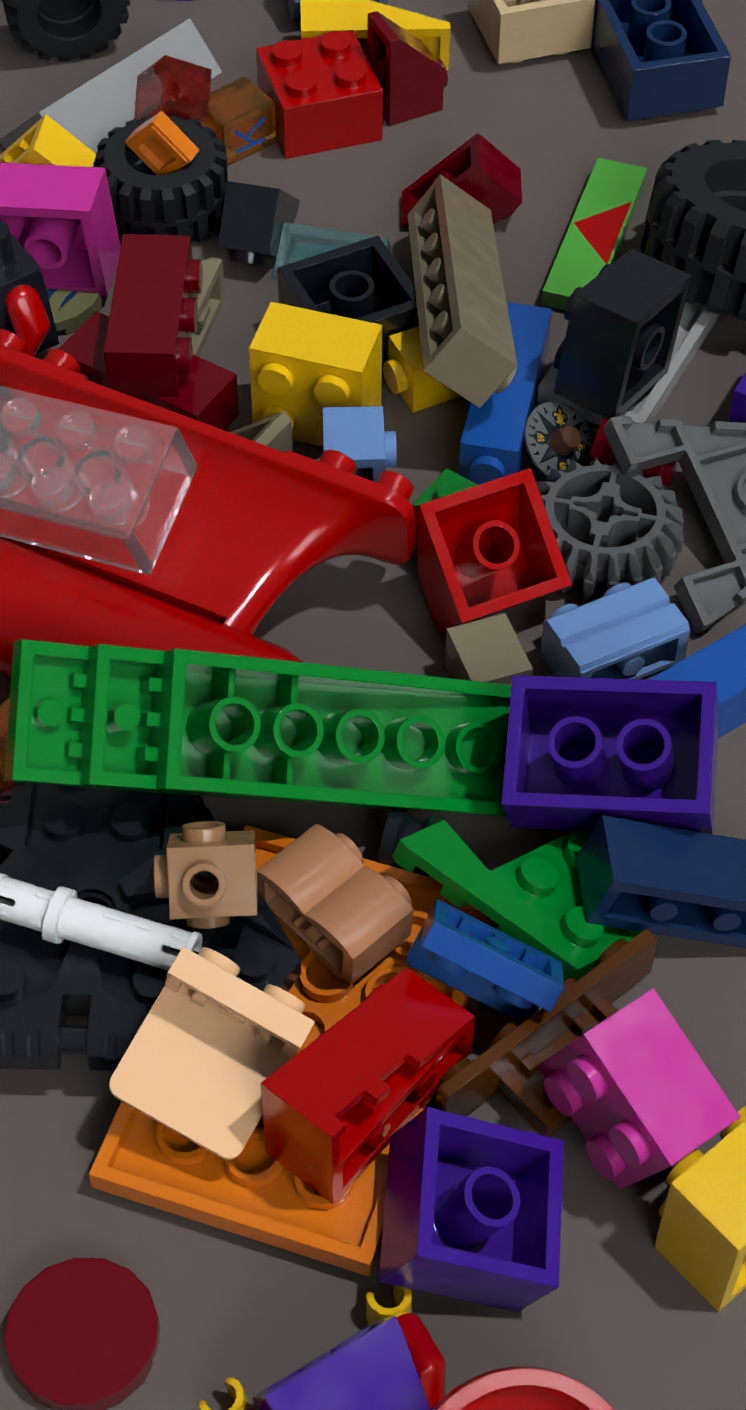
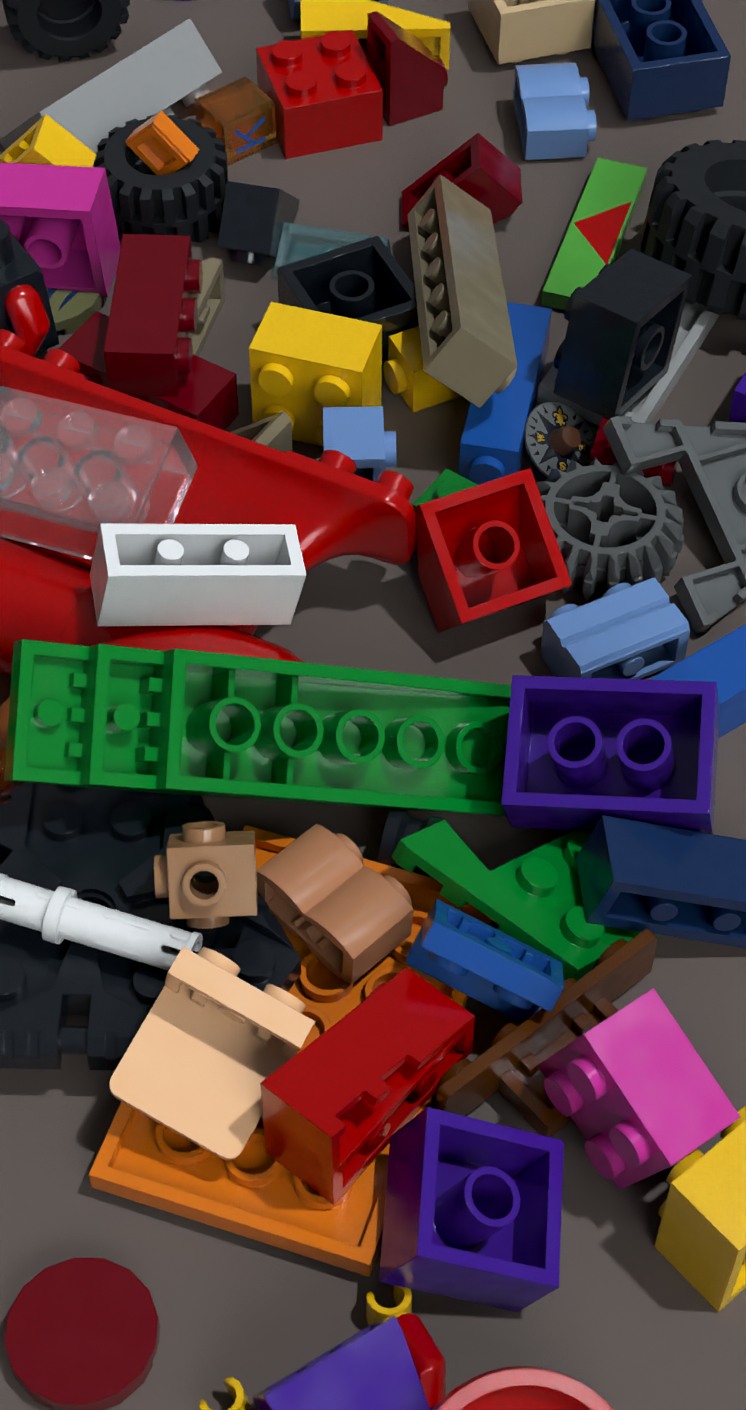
clear red brick [134,55,212,123] -> none
dark tan brick [445,613,533,685] -> none
none -> white brick [90,523,306,626]
none -> medium blue brick [513,62,597,160]

